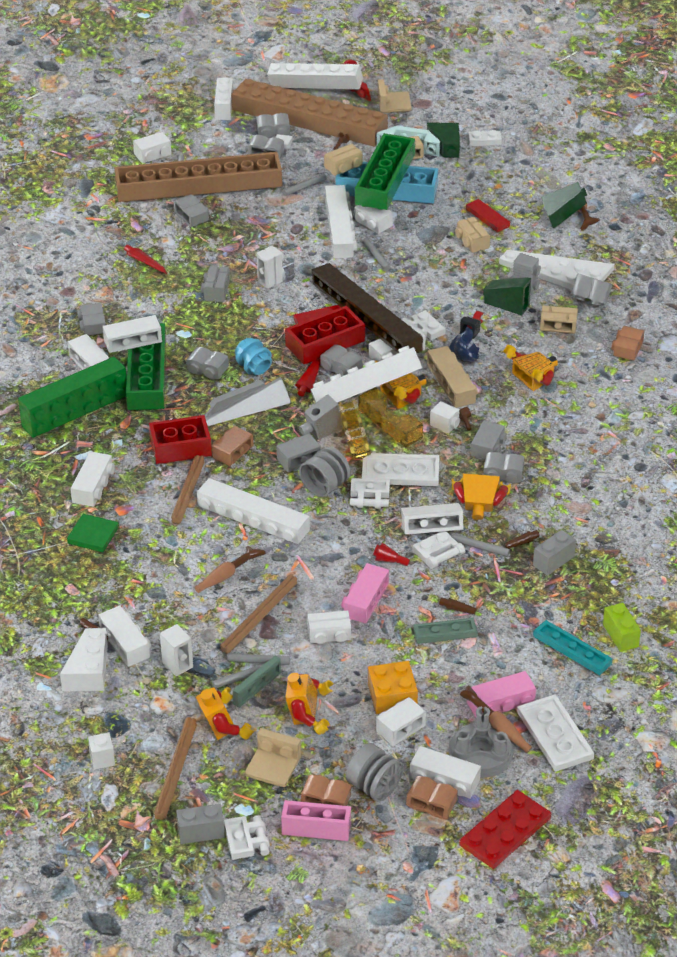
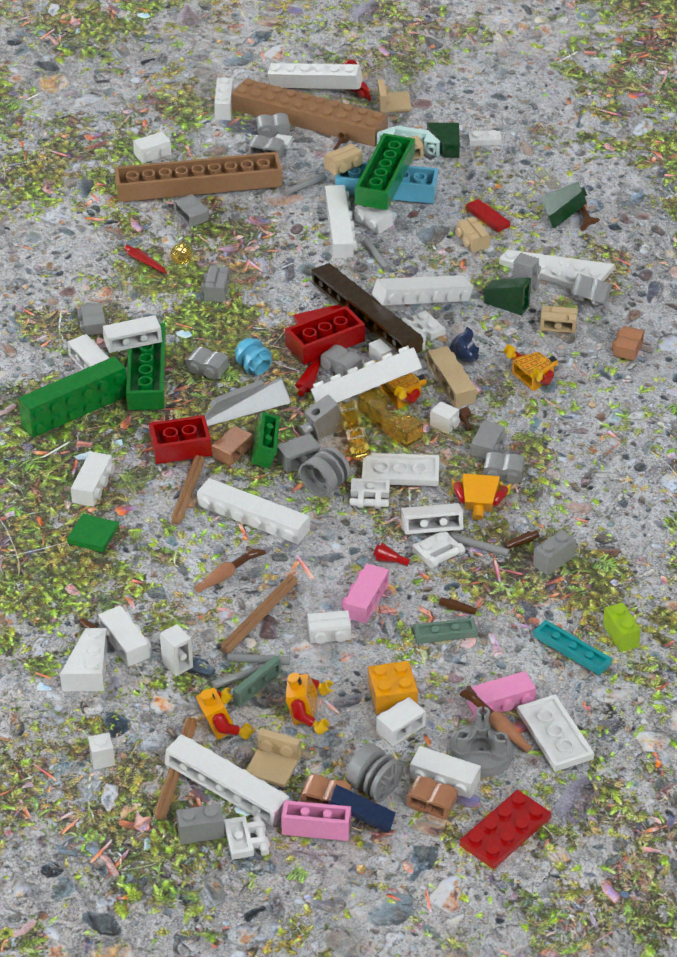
white brick [257,246,284,289] -> none
black piece [460,311,484,339] -> none
none -> white brick [165,734,289,827]
none -> clear yellow piece [170,243,192,265]
none -> green brick [251,411,280,468]
none -> dark blue tile [328,784,396,833]
none -> white brick [372,275,474,305]

